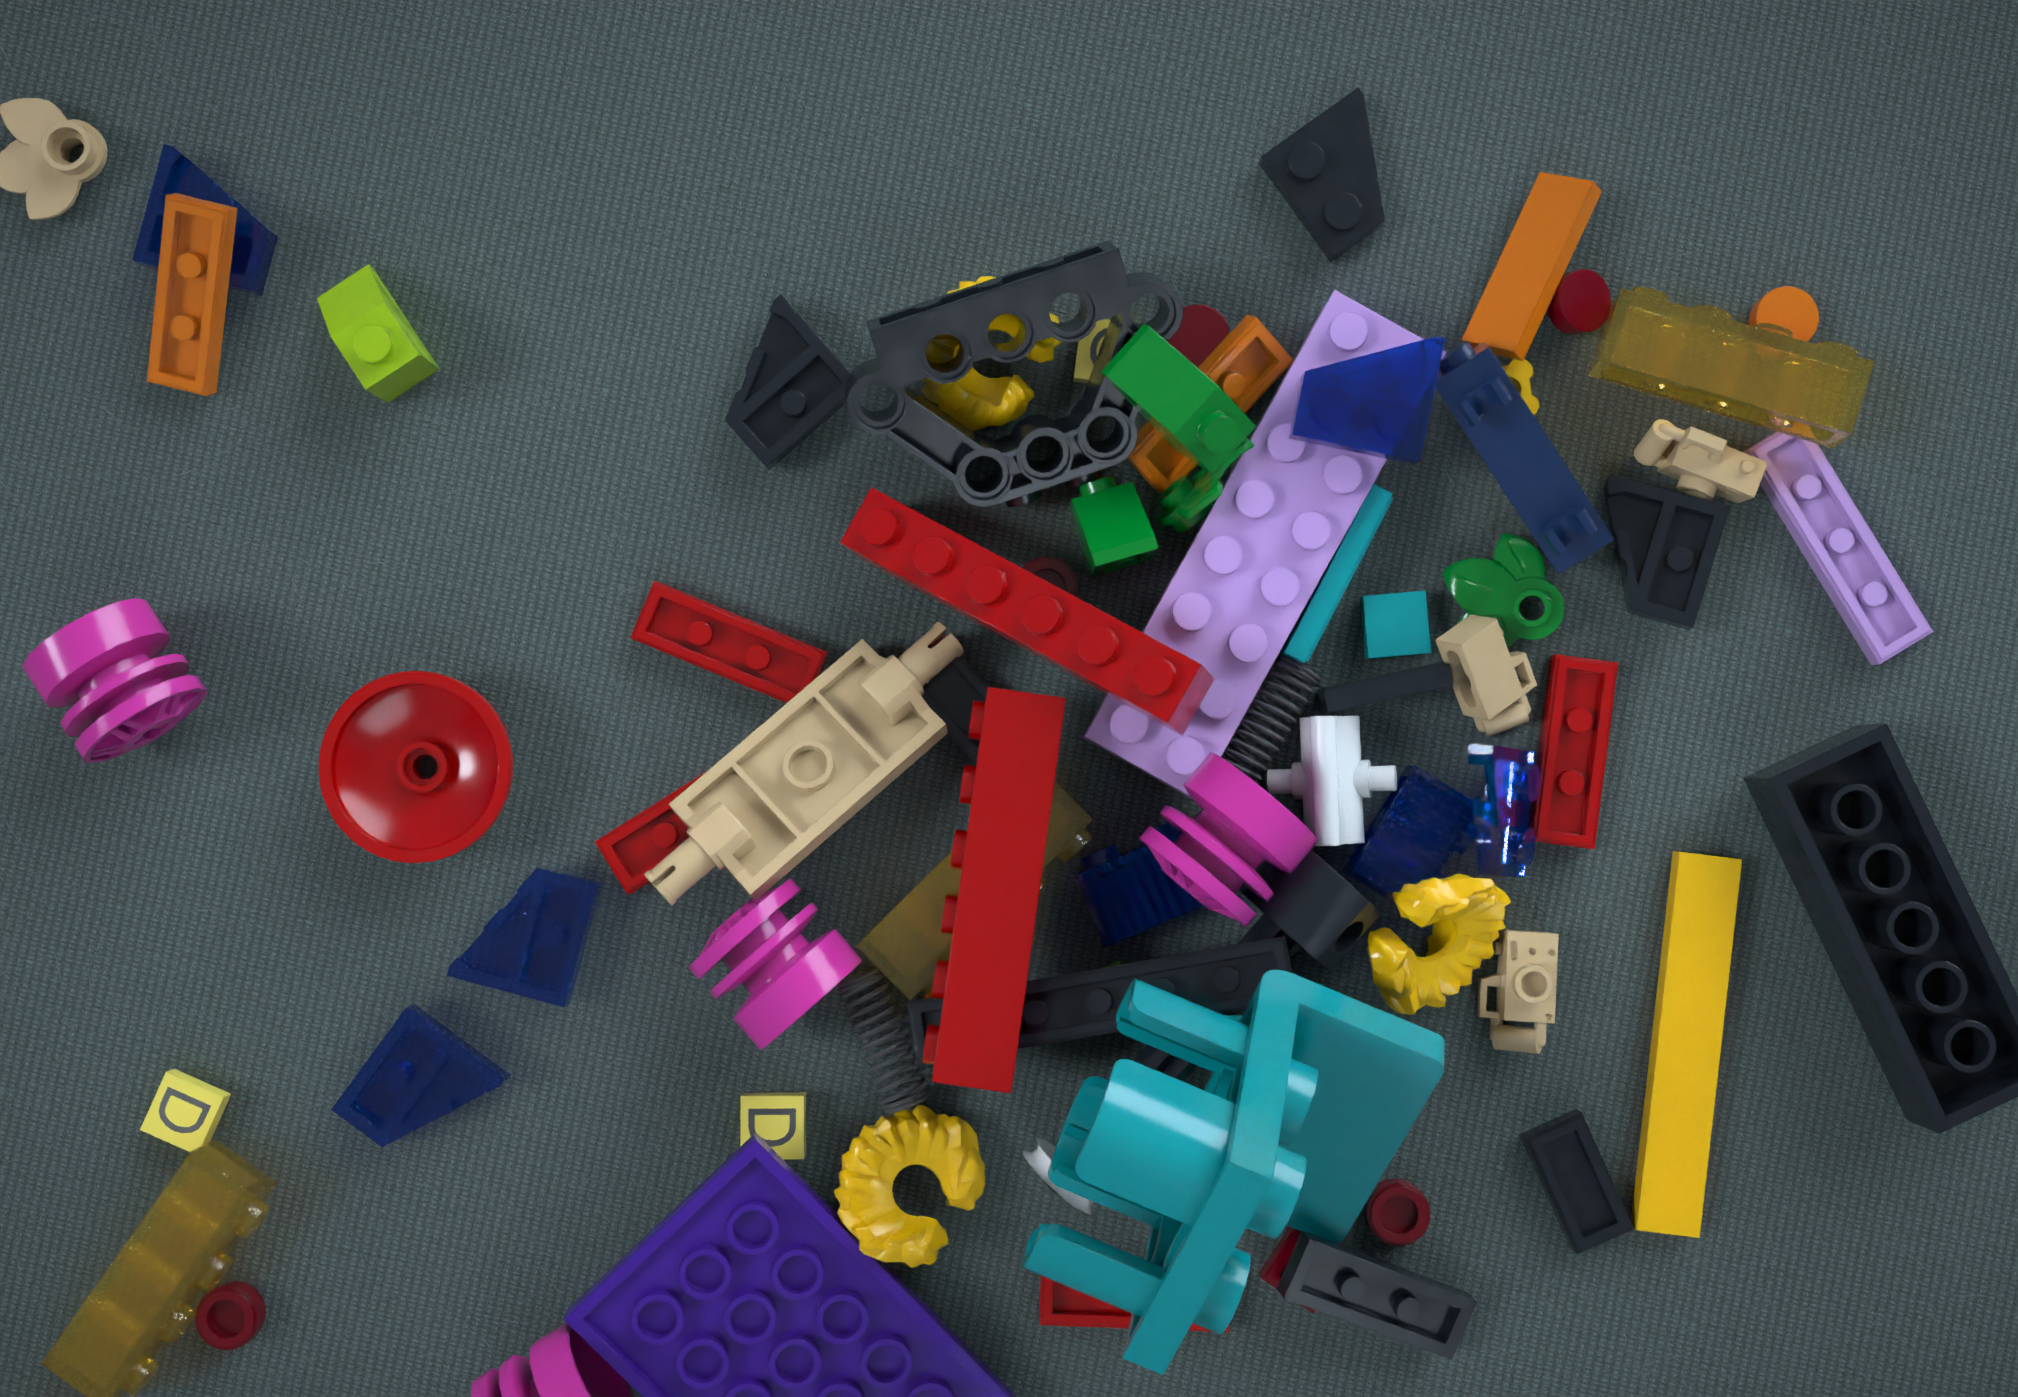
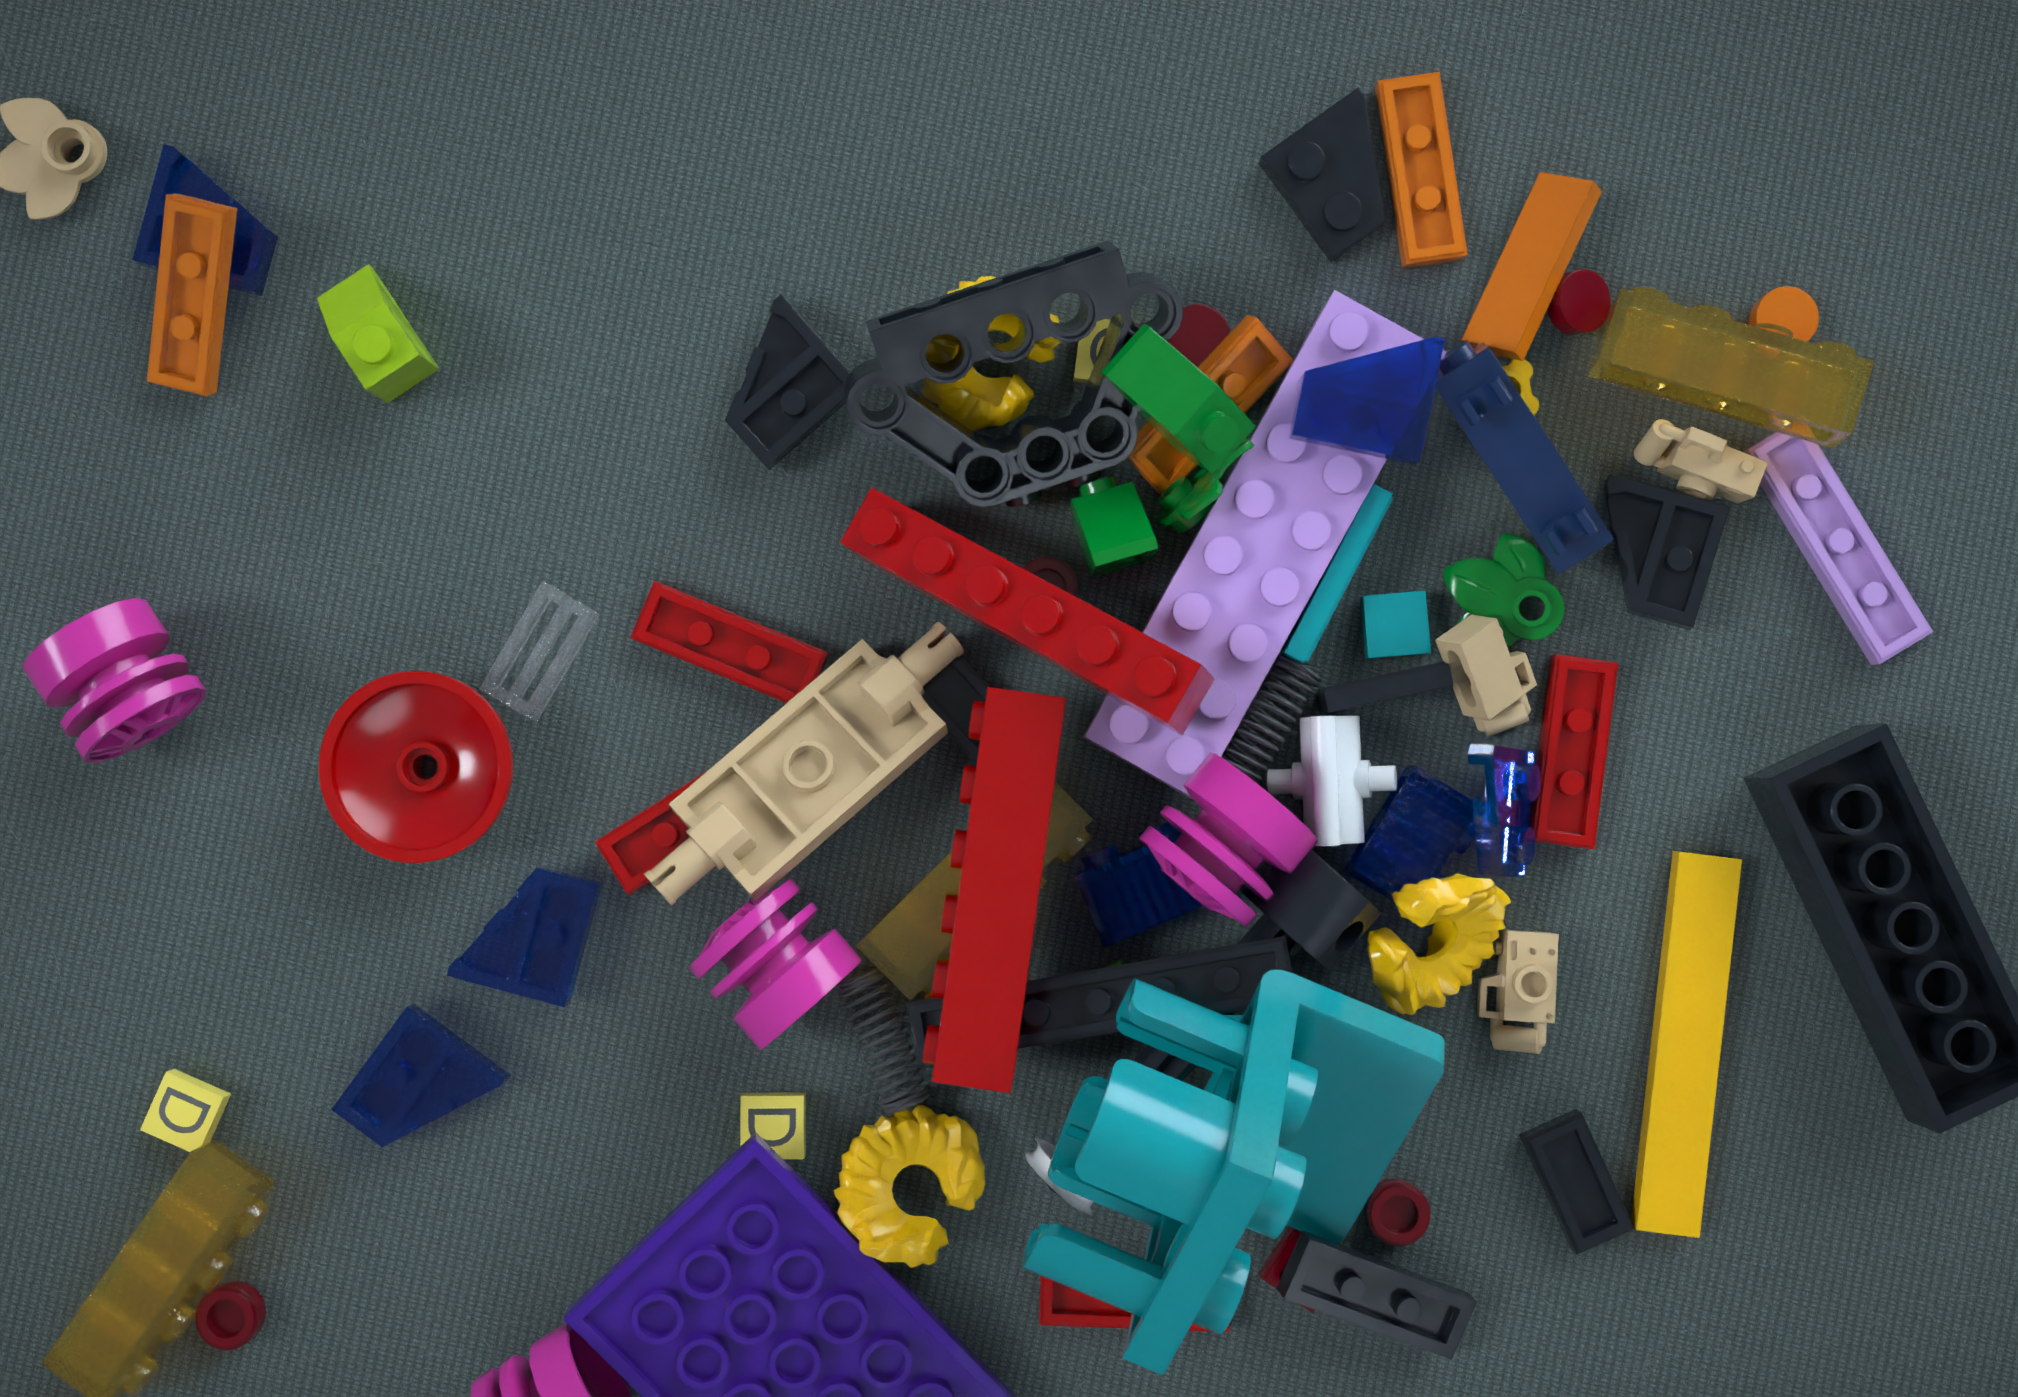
none -> clear tile [479,581,601,721]
none -> orange tile [1374,72,1468,269]

